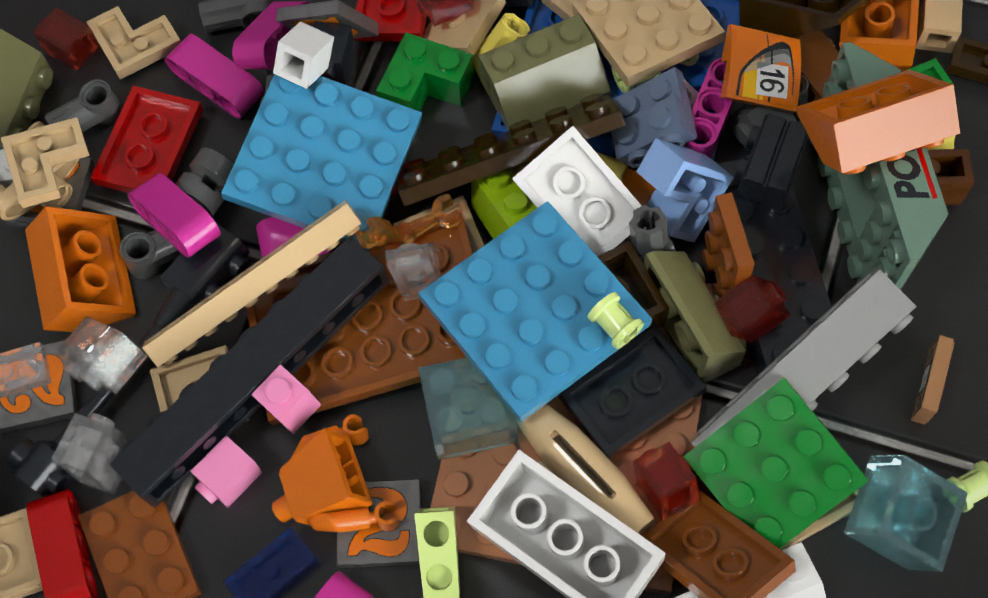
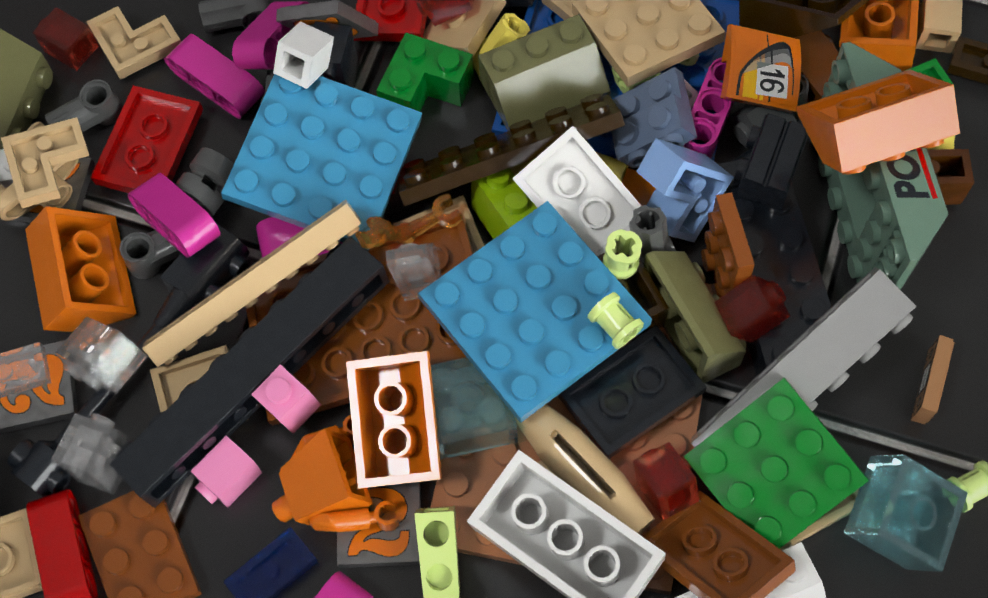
none -> orange slope [346,351,442,488]
none -> yellowish green bush [603,229,642,279]

